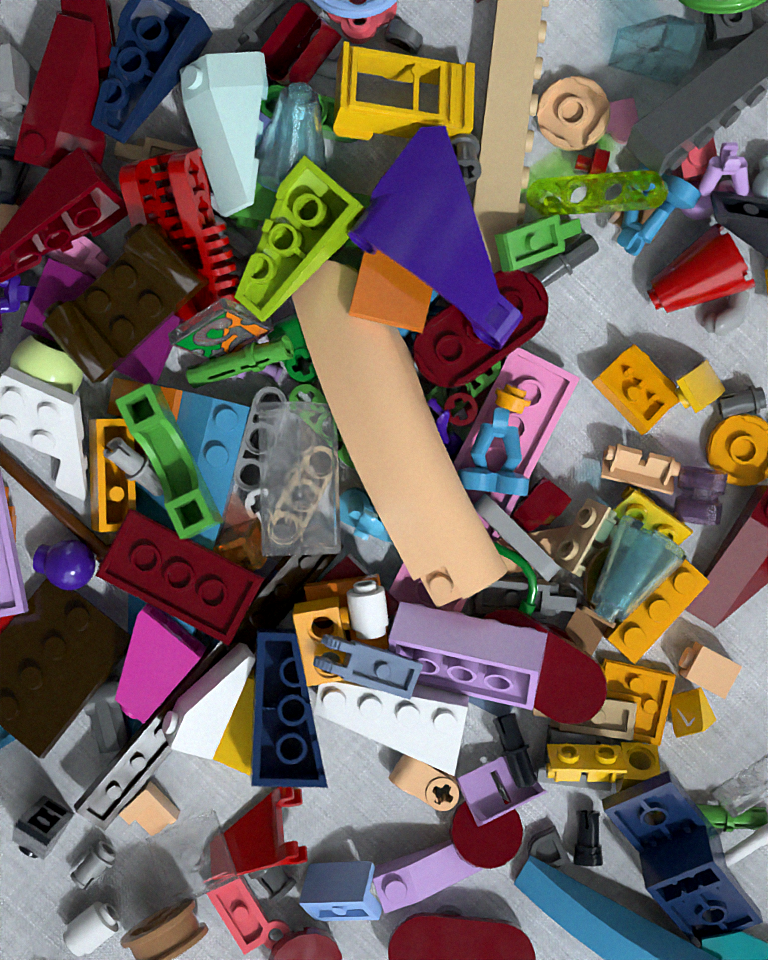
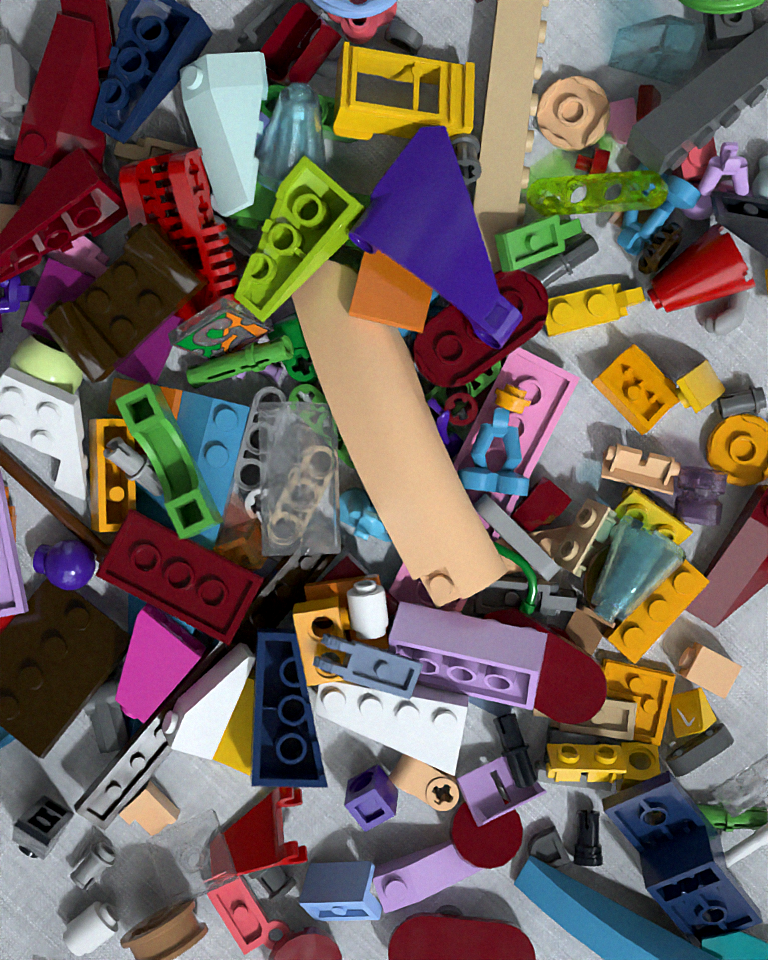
none -> dark purple brick [344,764,398,832]
none -> yellow hinge [544,283,645,338]
none -> clear red tile [636,84,661,122]
none -> dark brown gear [638,222,683,275]
none -> dark grey beam [665,723,734,777]

